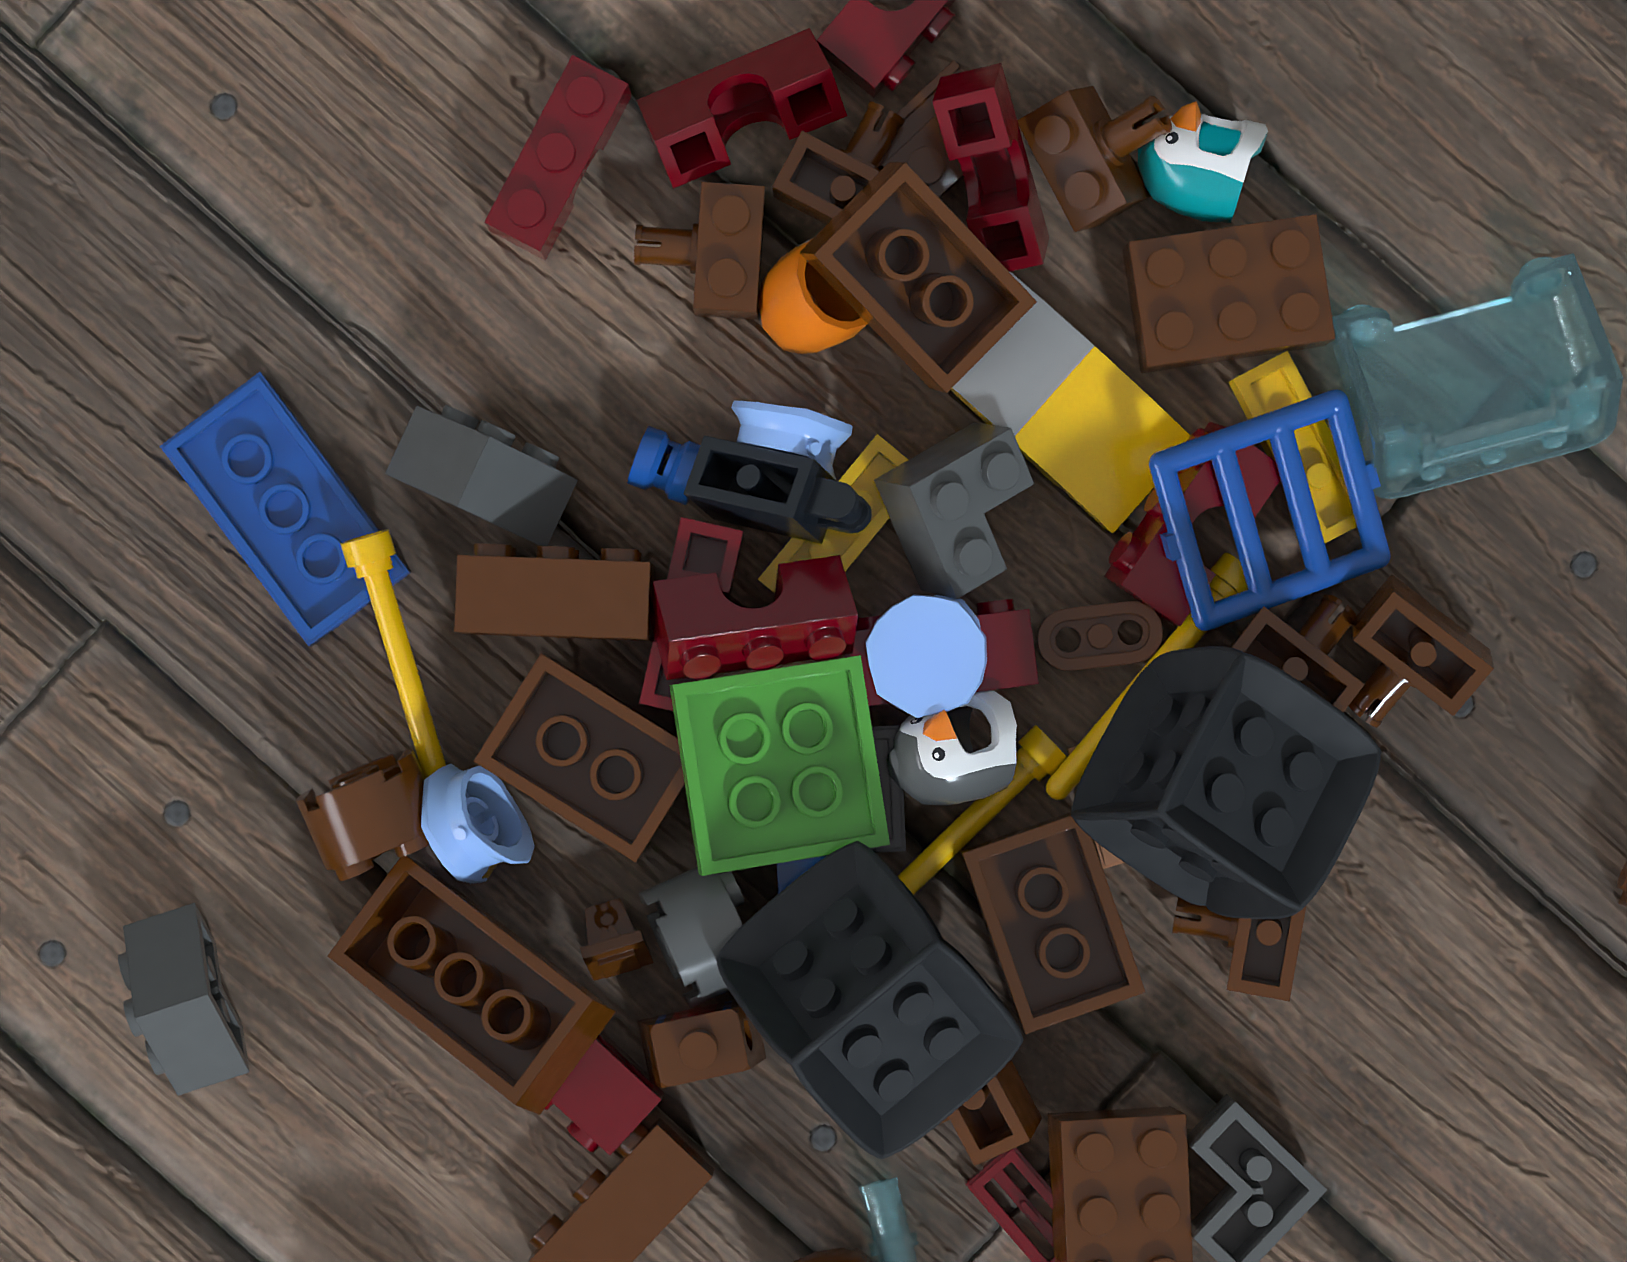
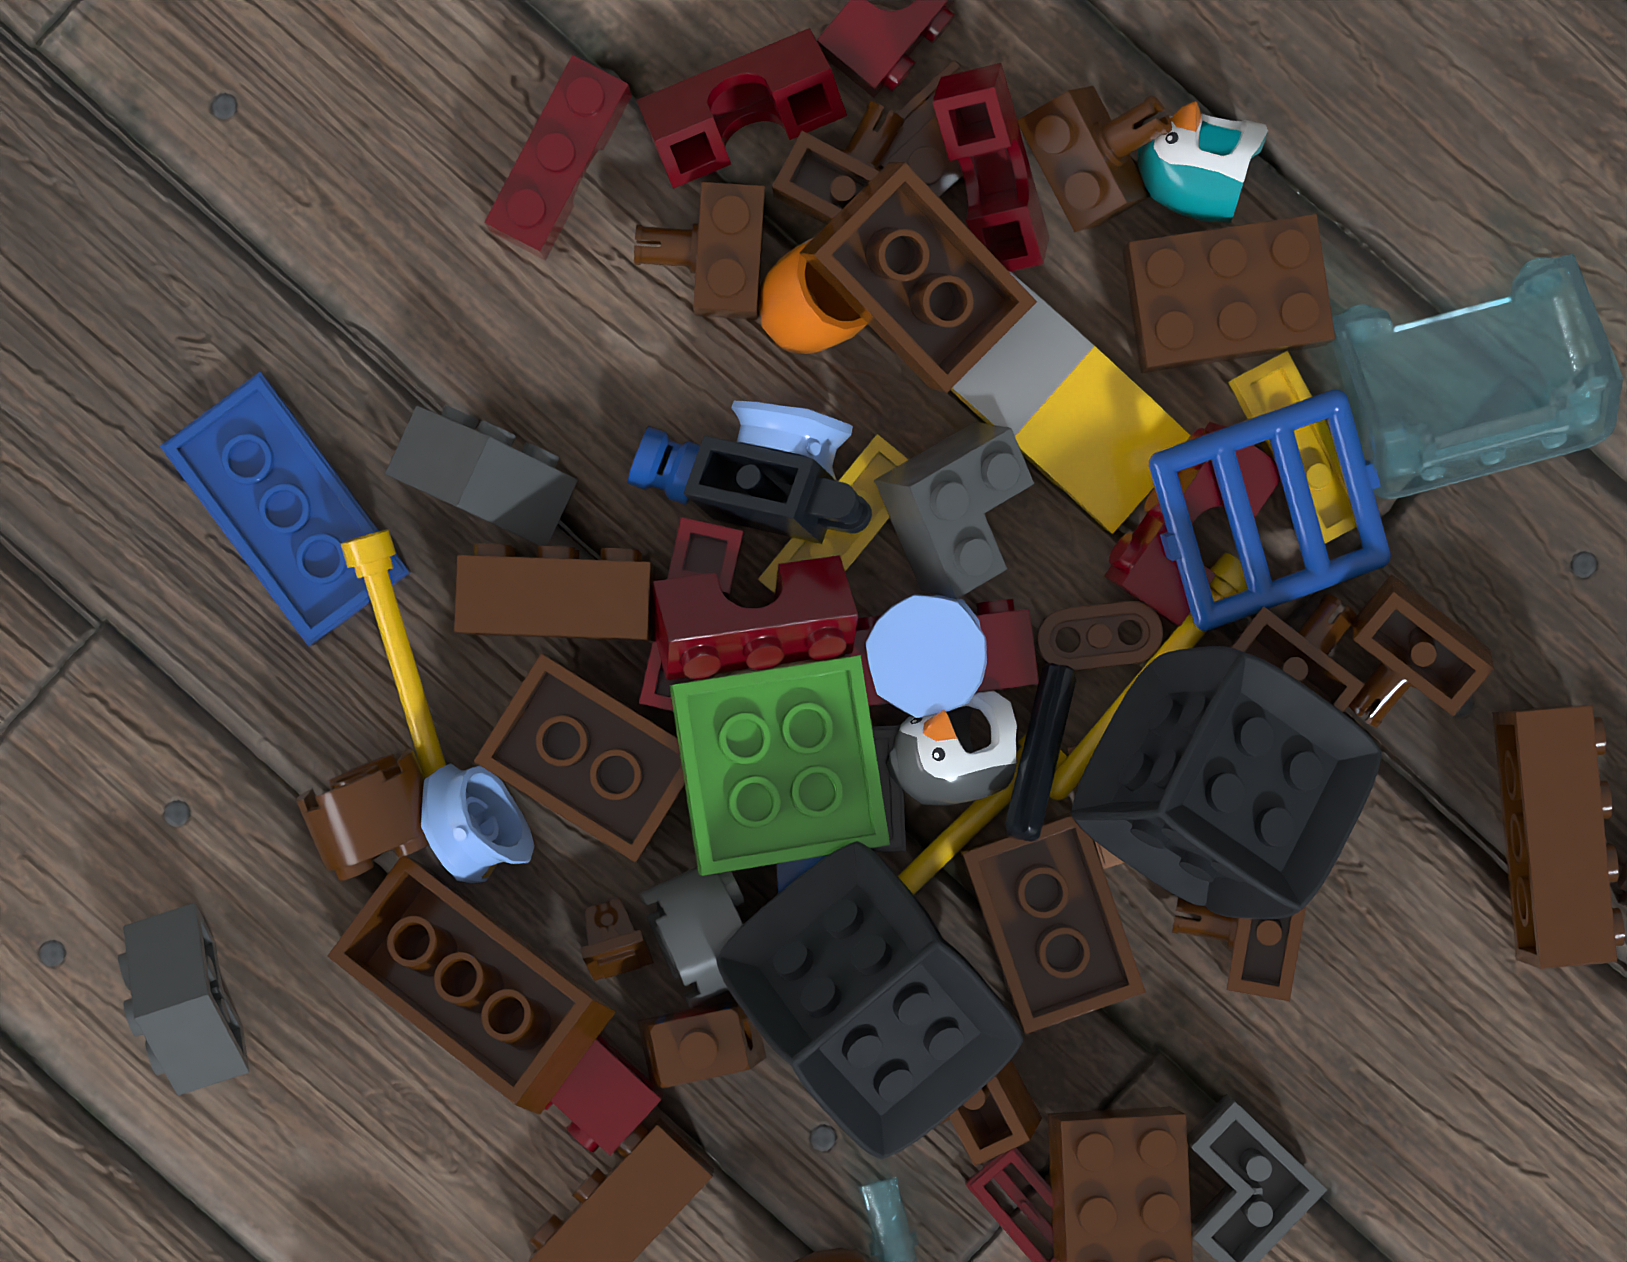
none -> black axle [1005,663,1076,842]
none -> reddish brown brick [1492,705,1625,969]

